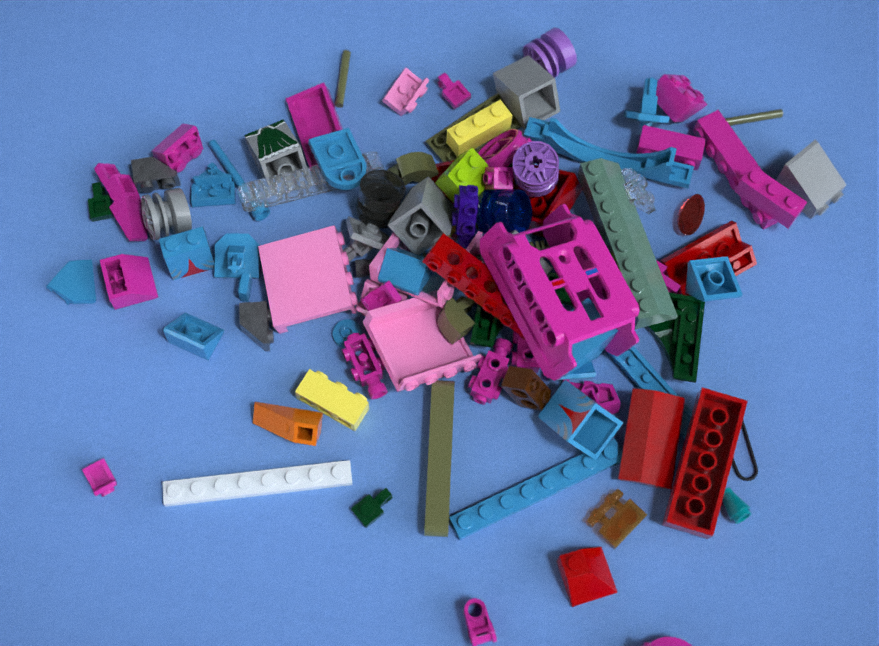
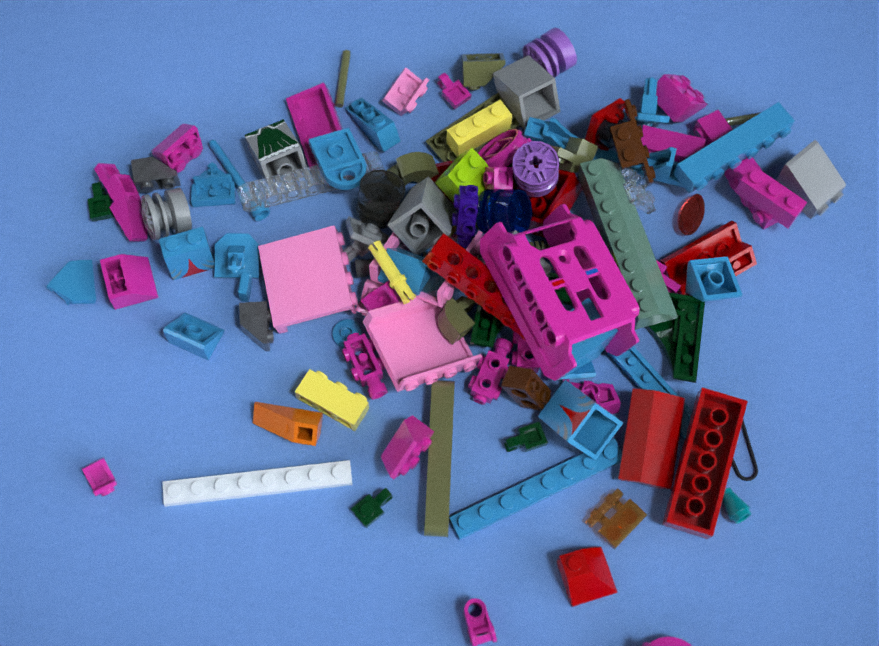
none -> dark azure slope [345,97,401,152]
none -> light yellow pin [368,240,416,304]
none -> dark pink slope [380,415,434,480]
none -> olive slope [462,53,505,90]
none -> dark green plate [504,421,548,452]
none -> olive brick [551,137,598,173]
none -> red piece [584,98,627,151]
none -> reddish brown bracket [609,99,656,186]
none -> dark azure brick [673,102,795,193]

